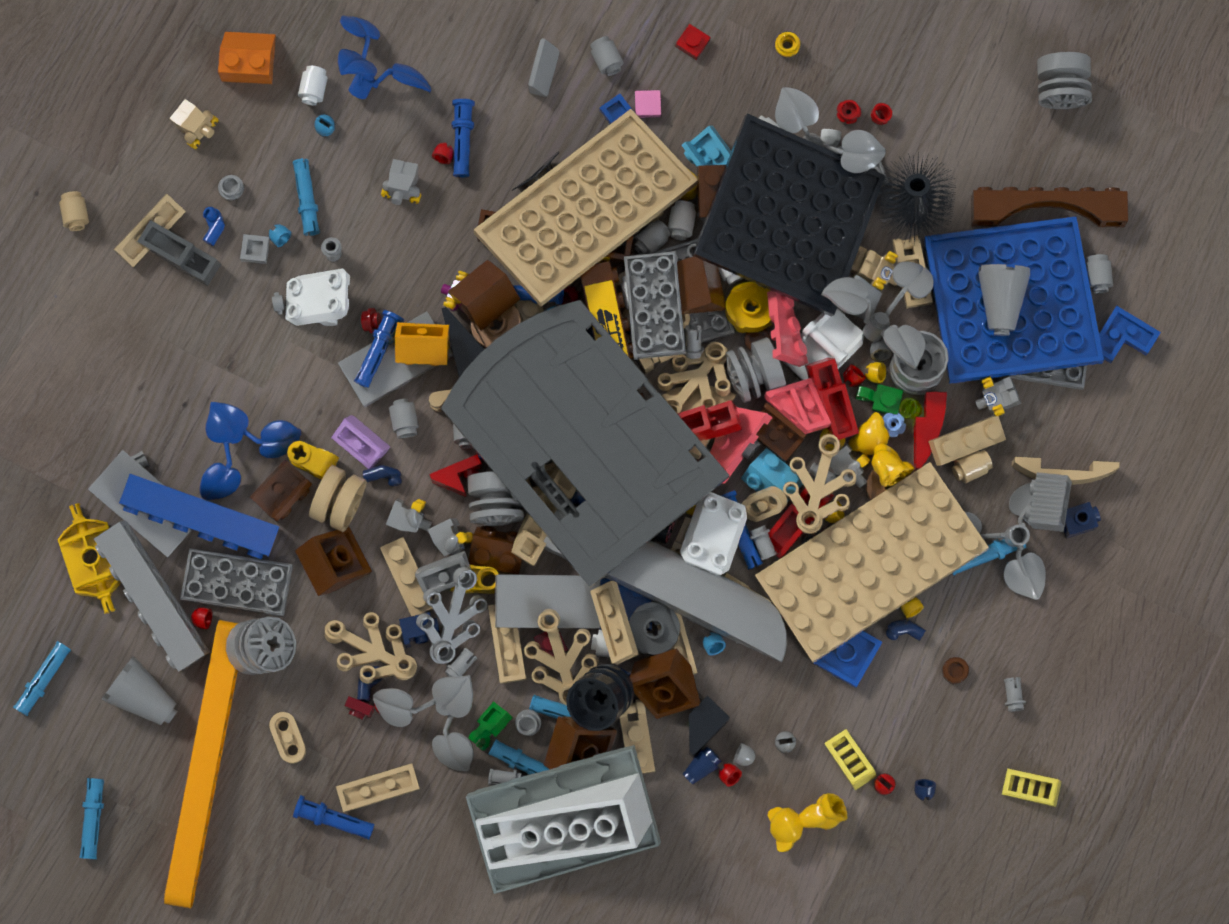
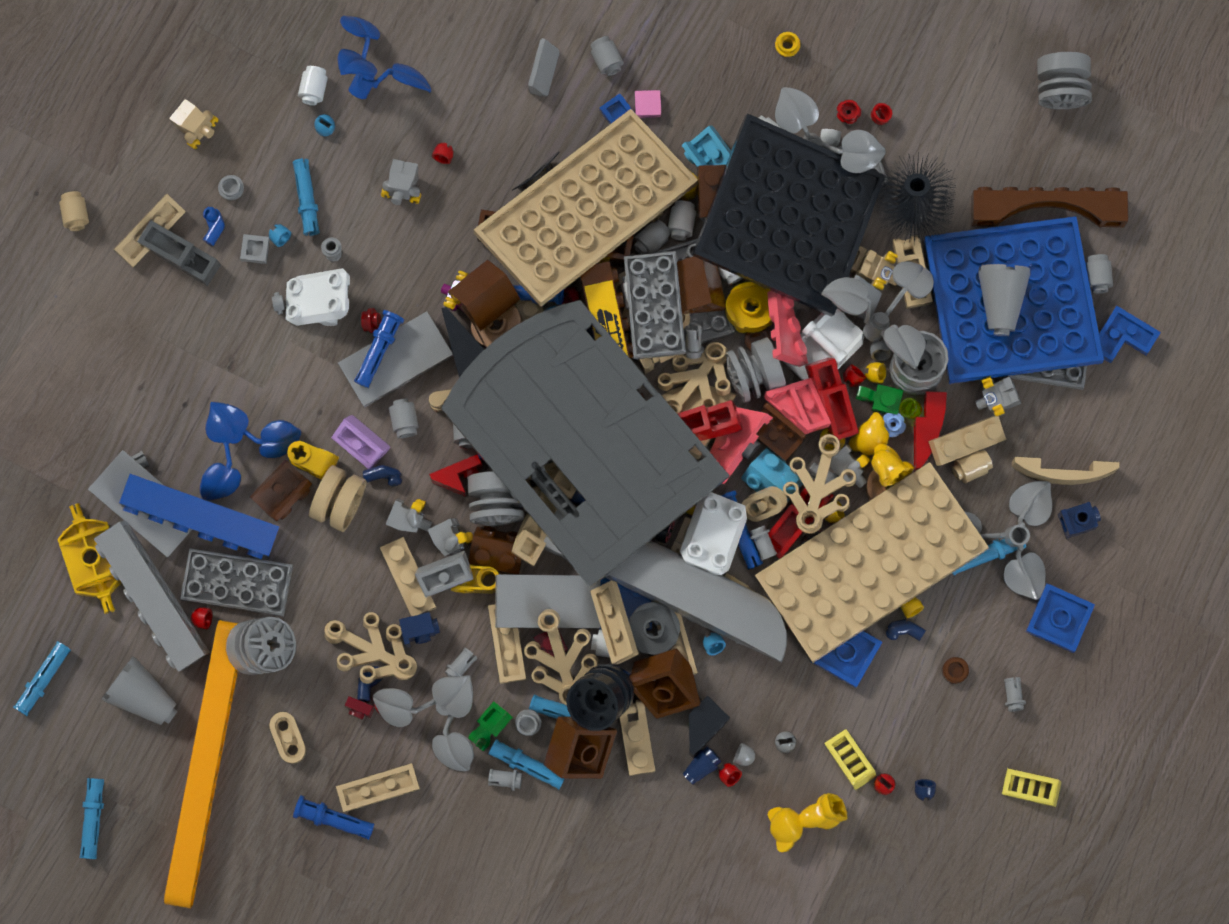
orange slope [218,32,276,84] -> none
reddish brown slope [295,526,372,596] -> none
light orange brick [395,322,449,366] -> none
light grey plant [416,567,487,664] -> none
blue pin [451,99,475,178] -> none
piece [466,745,661,894] -> none
red plate [675,24,711,60] -> none
light grey brick [1026,472,1072,532] -> none
none -> blue plate [1025,583,1095,653]

